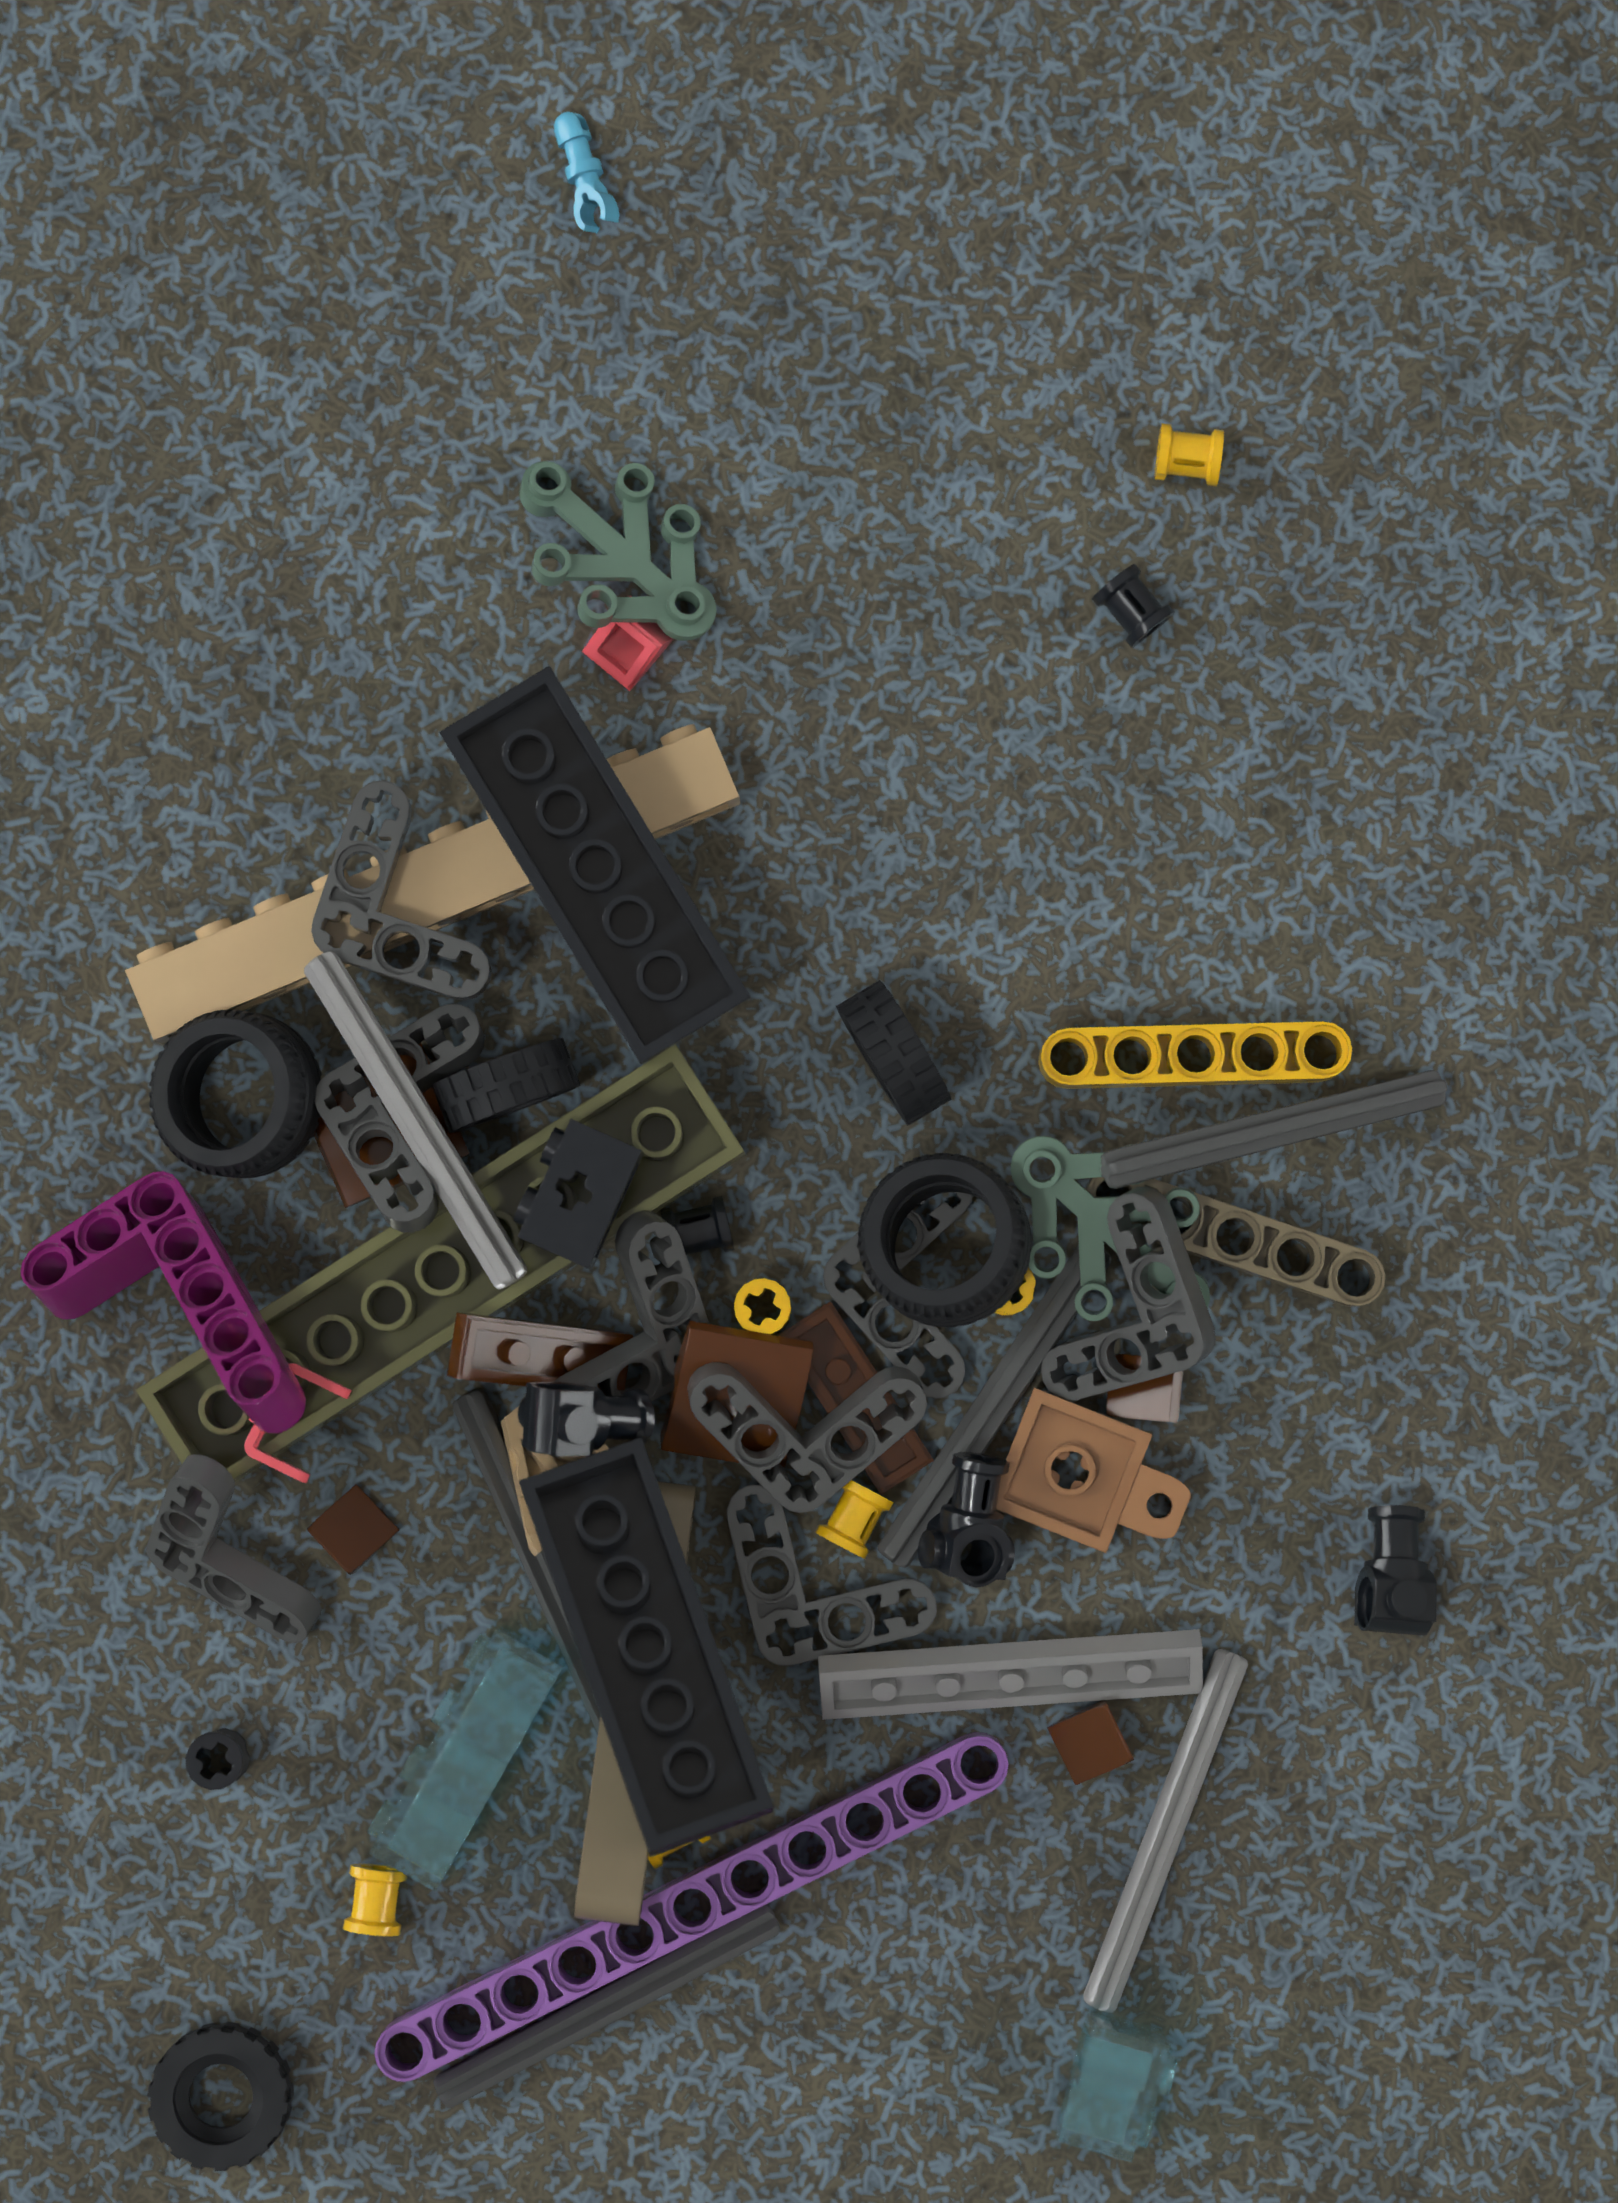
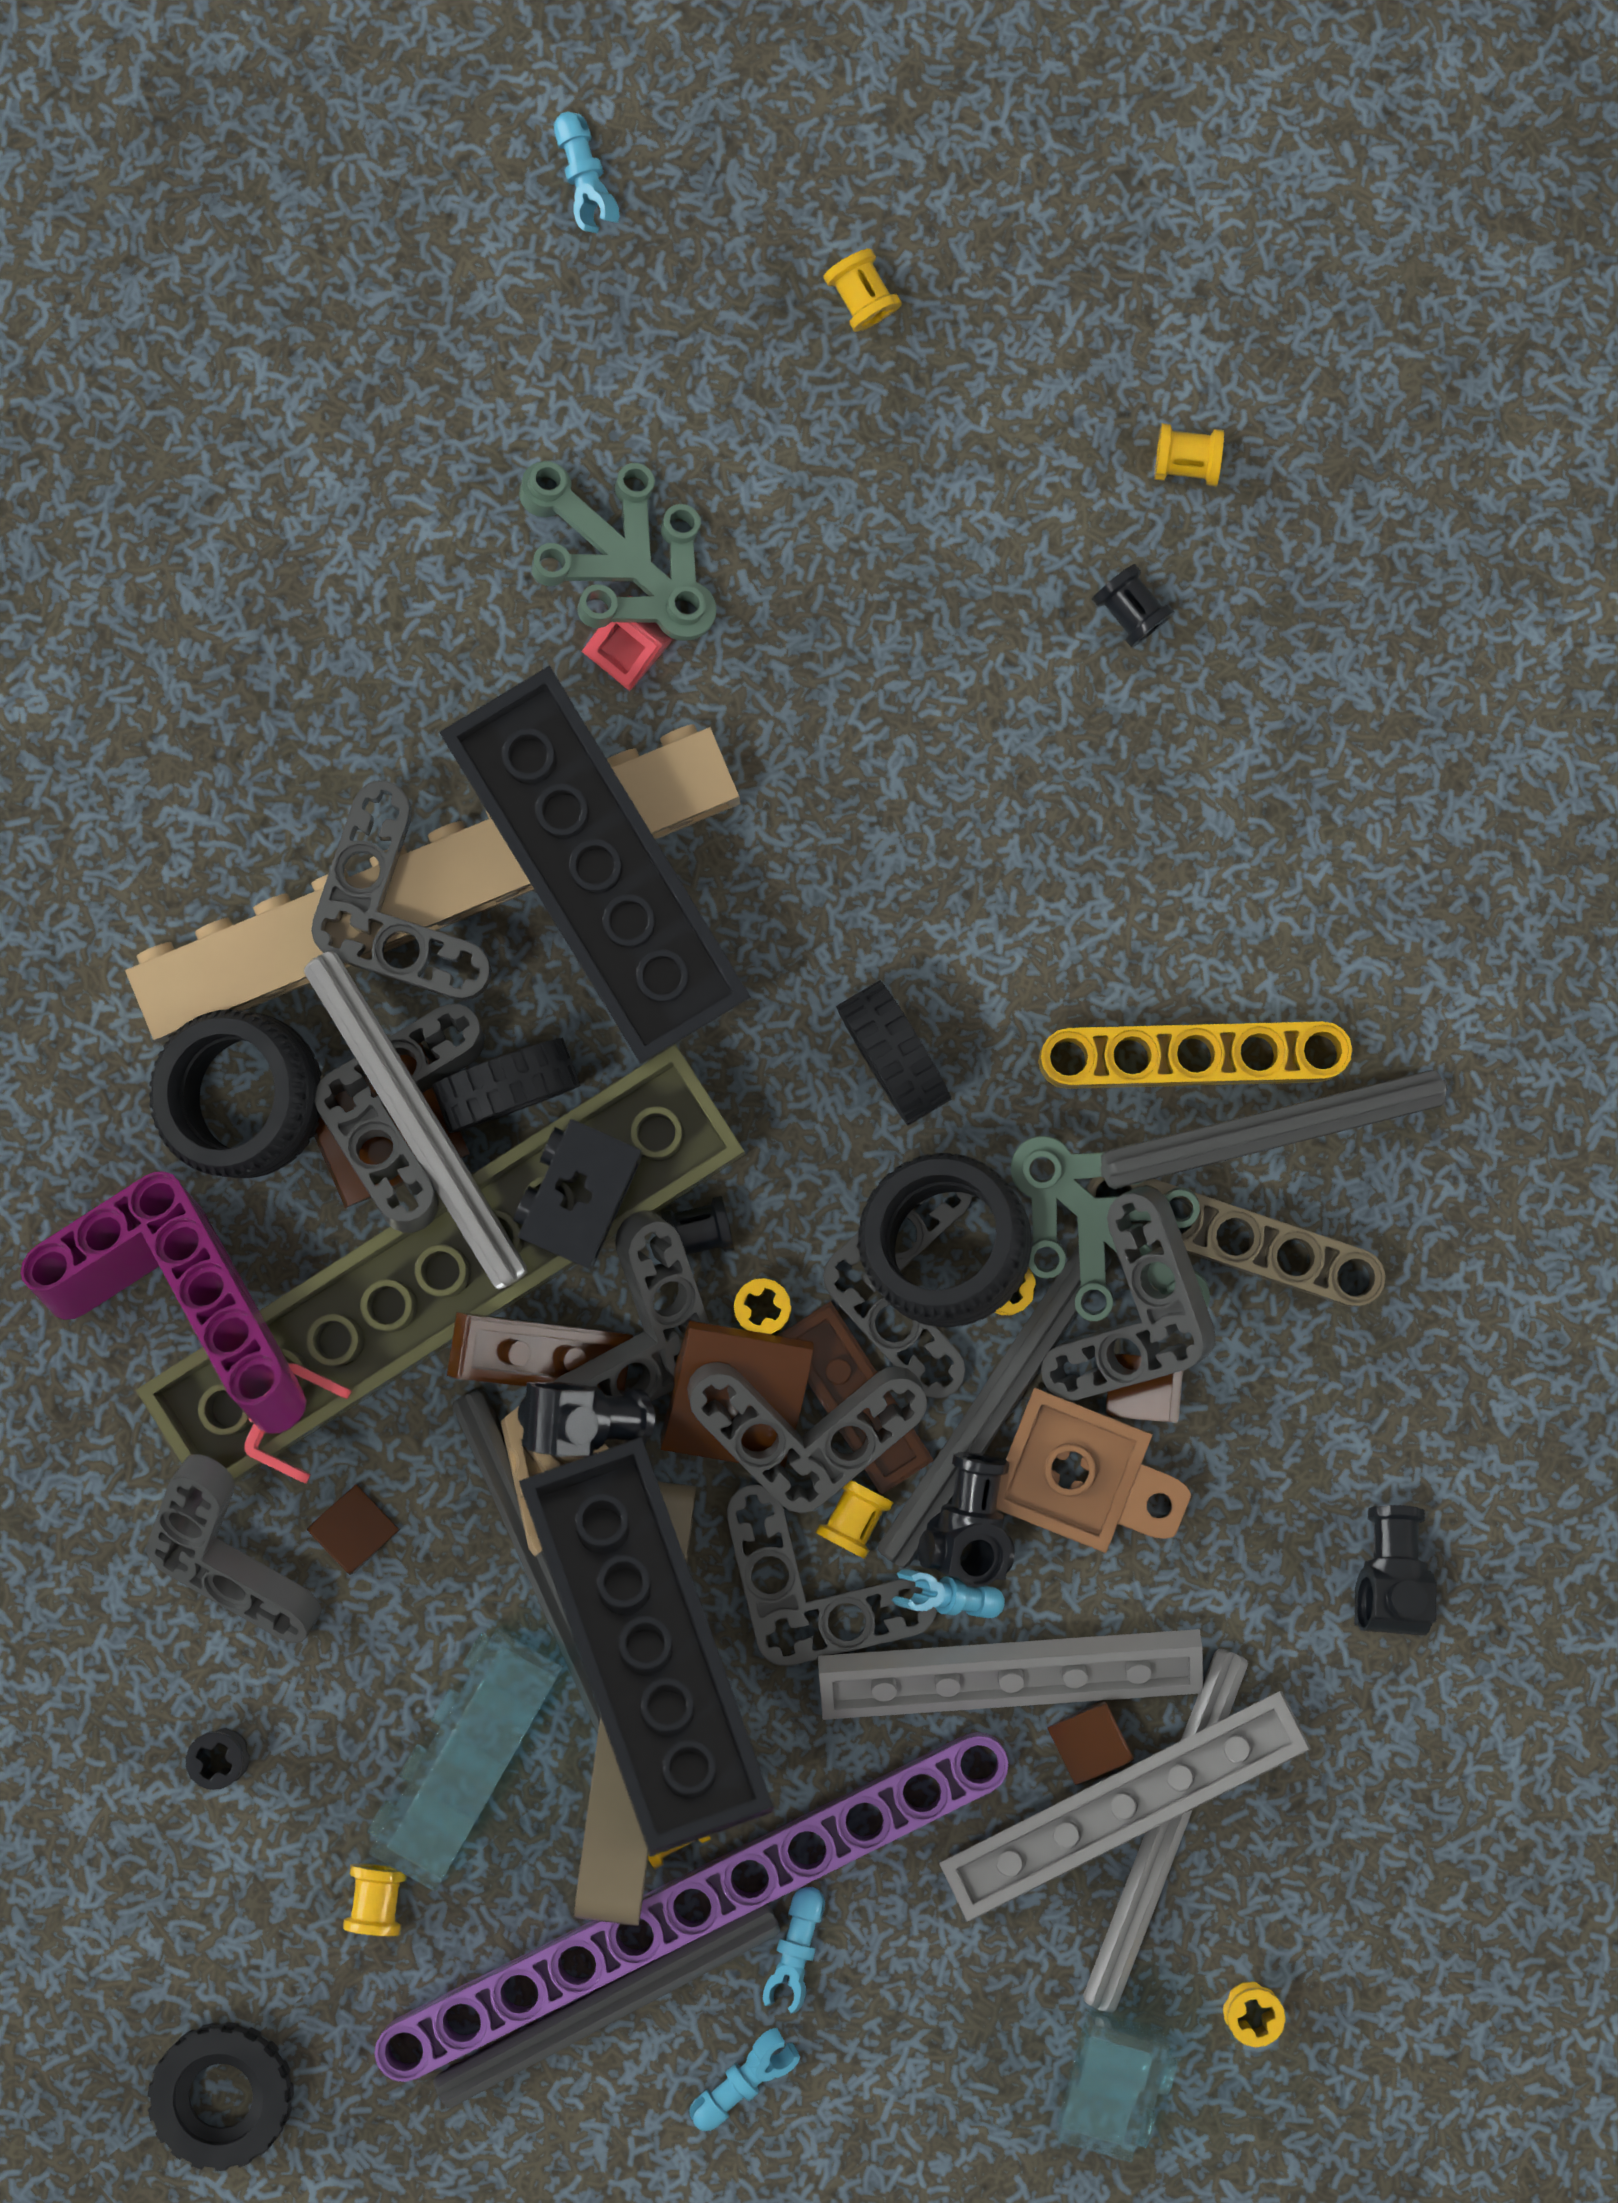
none -> medium azure piece [689,2028,800,2131]
none -> medium azure piece [763,1887,825,2014]
none -> yellow bush [823,248,902,332]
none -> medium azure piece [892,1569,1005,1618]
none -> light grey plate [939,1691,1312,1921]
none -> yellow bush [1223,1981,1286,2048]

